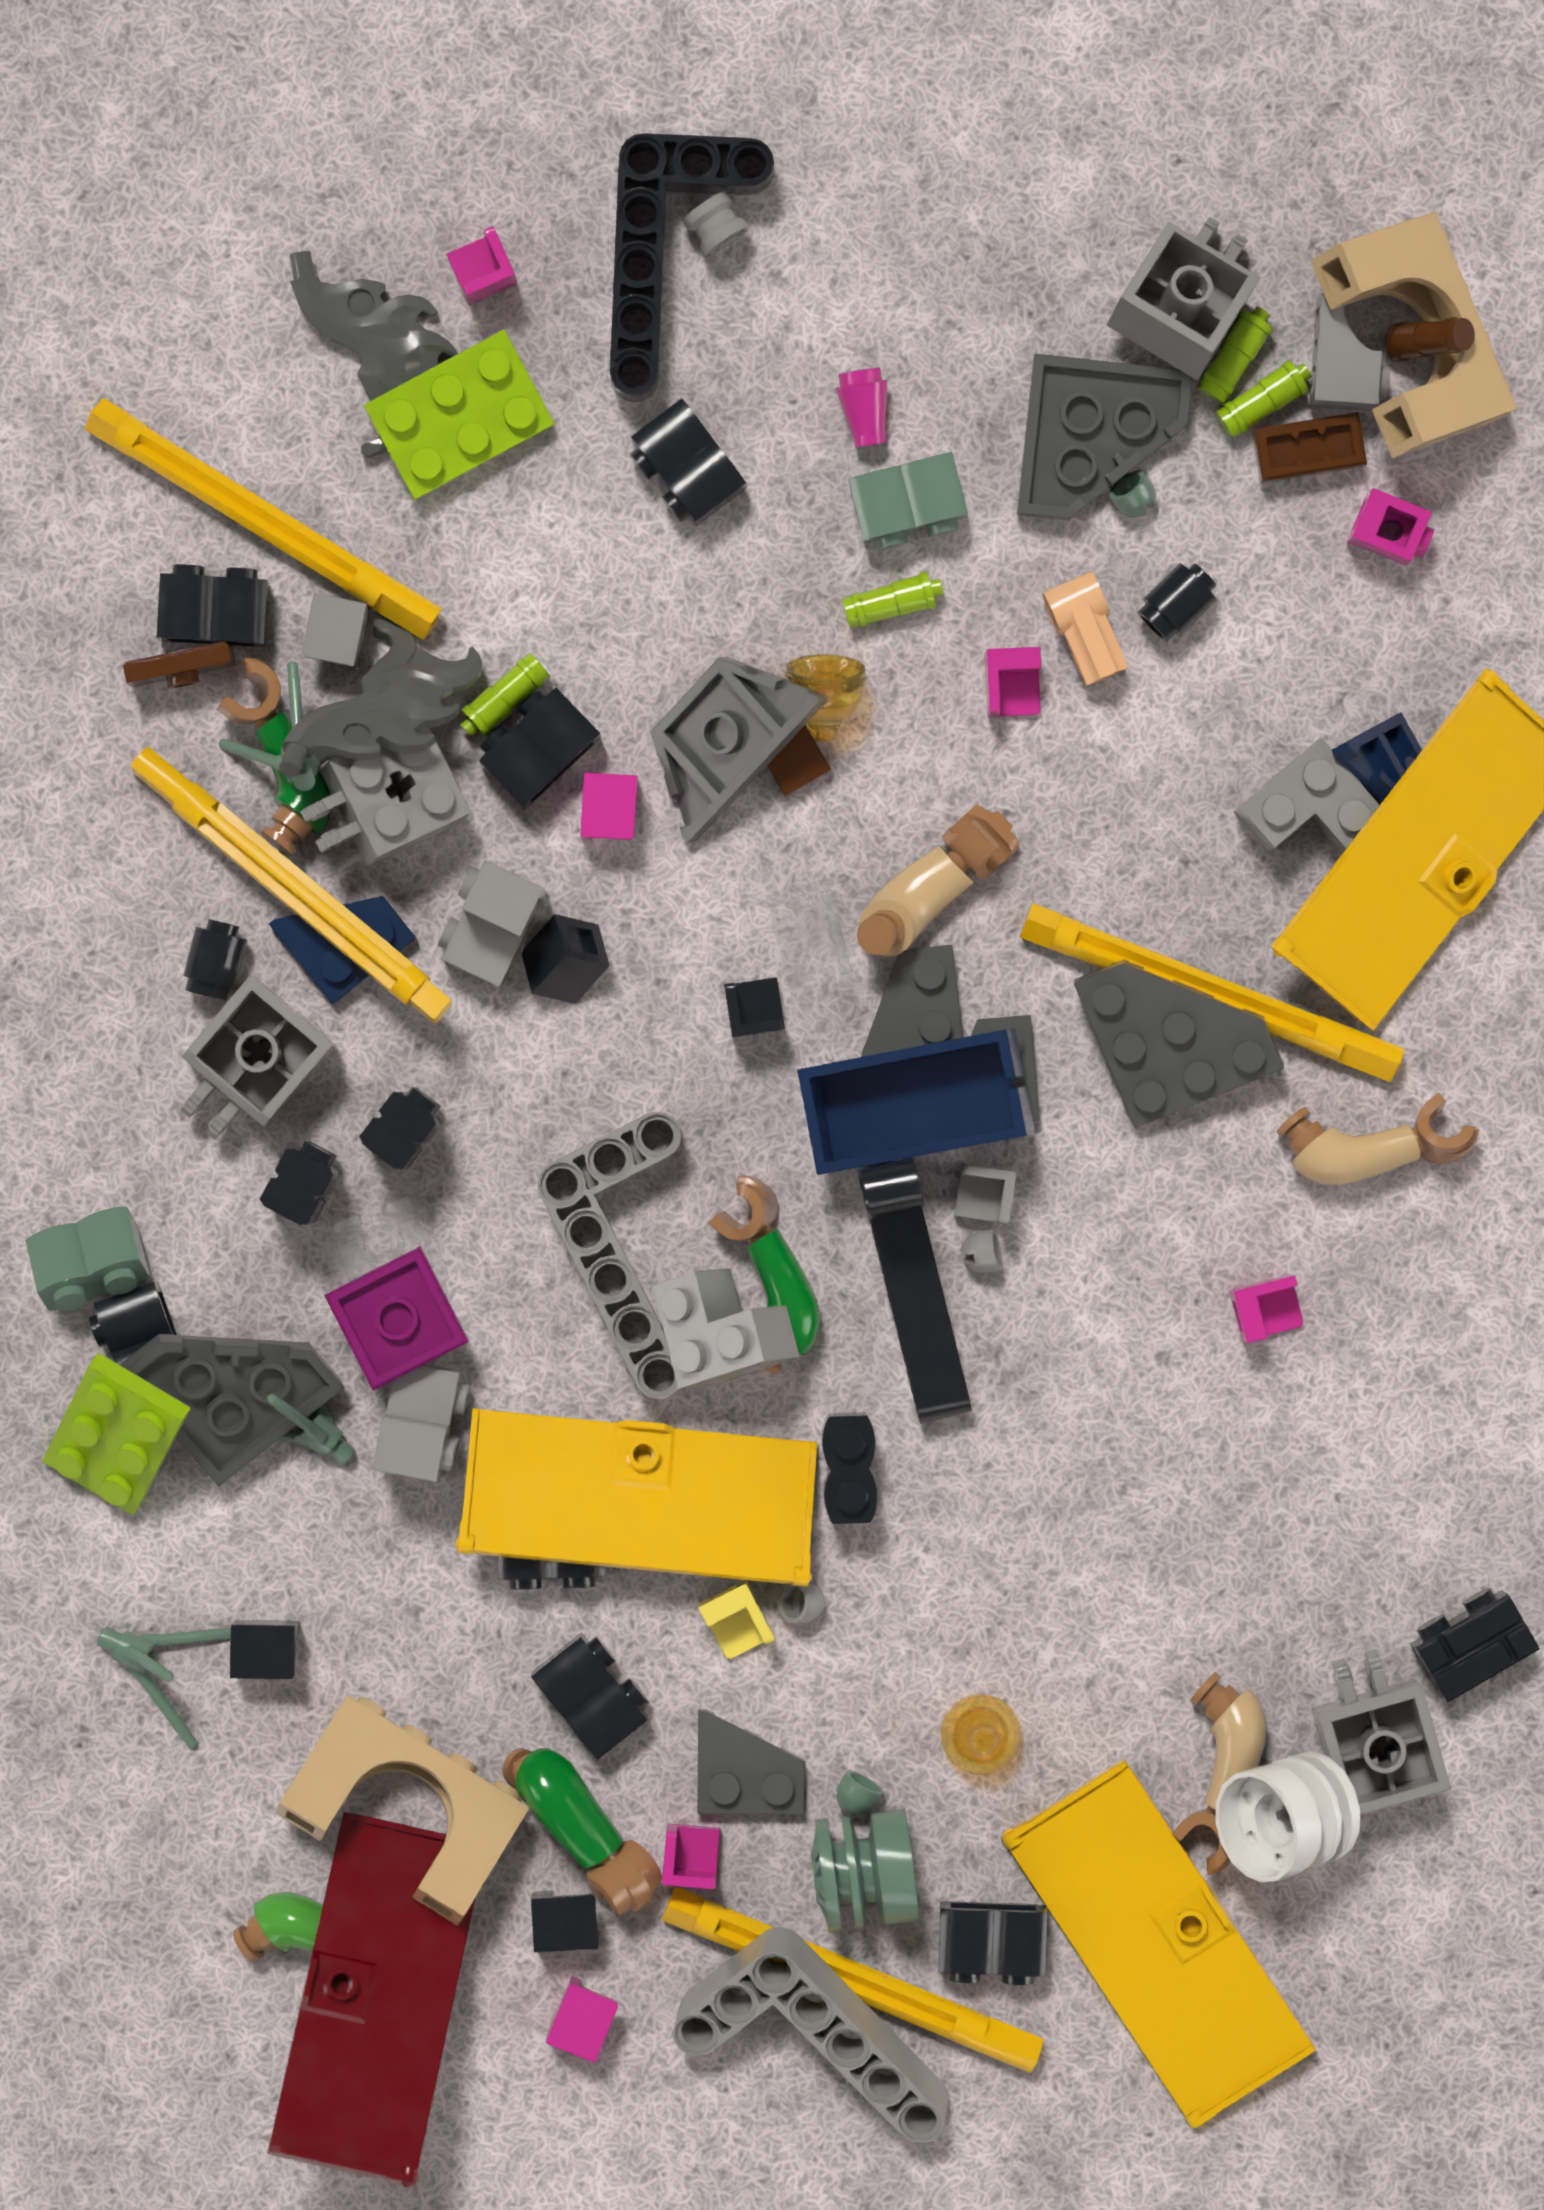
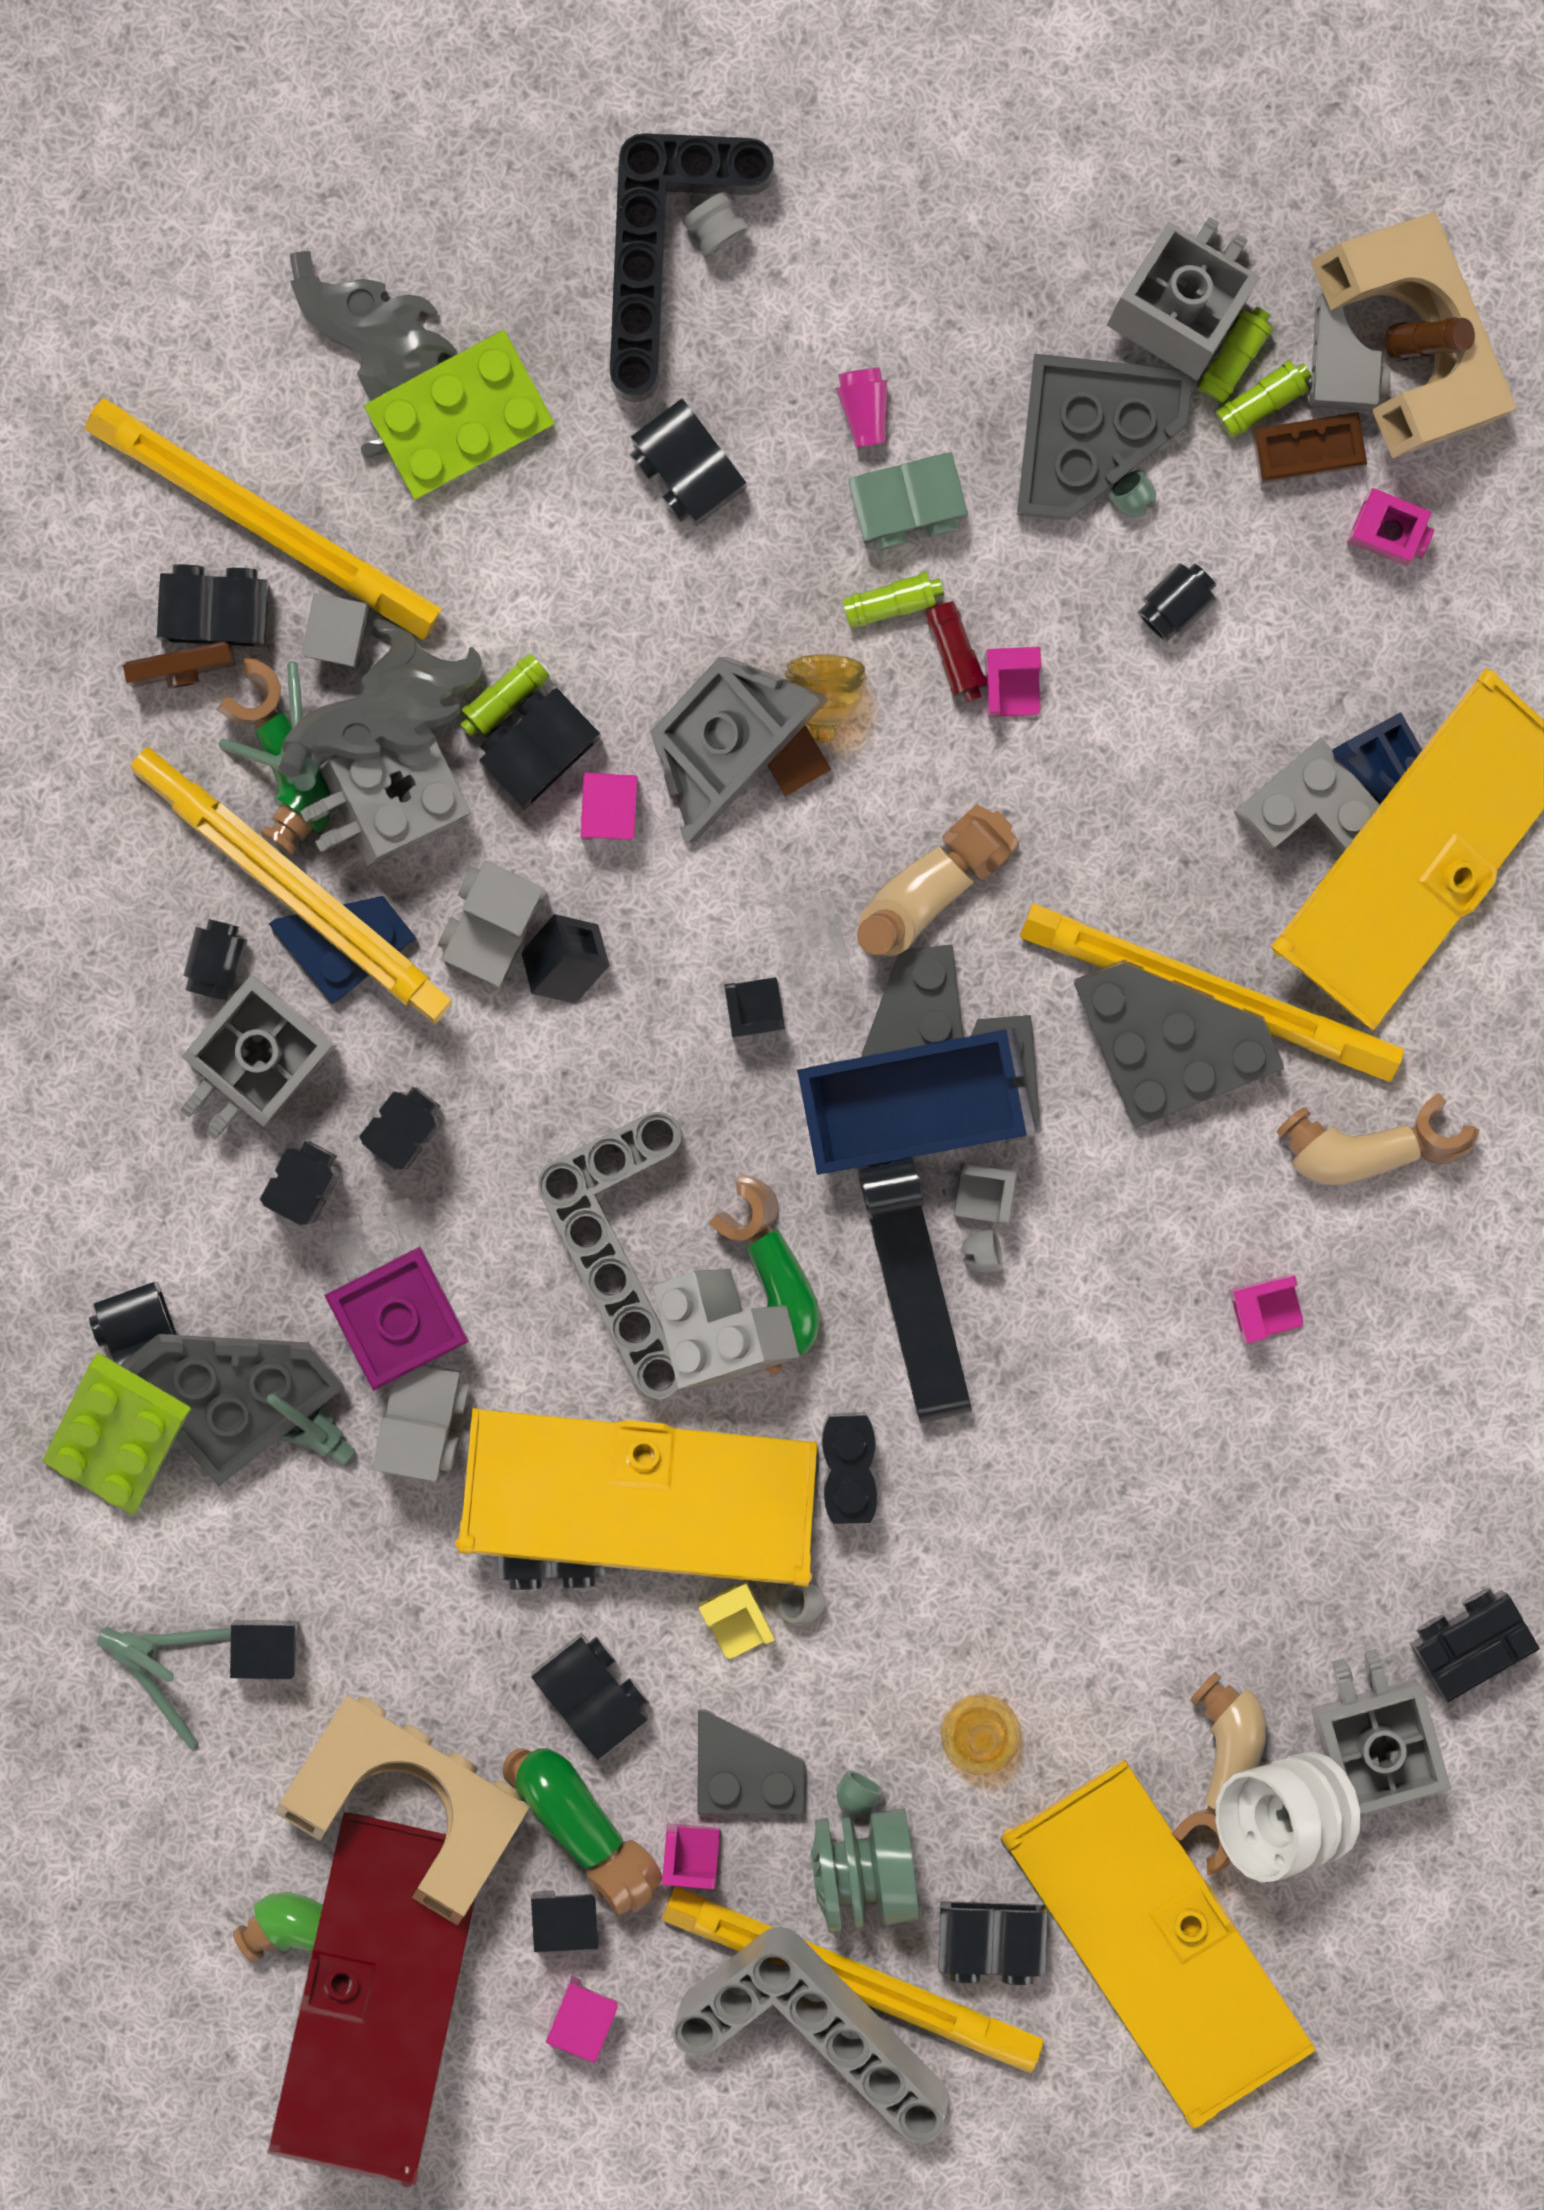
sand green brick [25,1206,150,1312] -> none
dark pink panel [446,226,517,305] -> none
light nougat piece [1042,571,1129,686] -> none
none -> dark red piece [925,601,987,703]

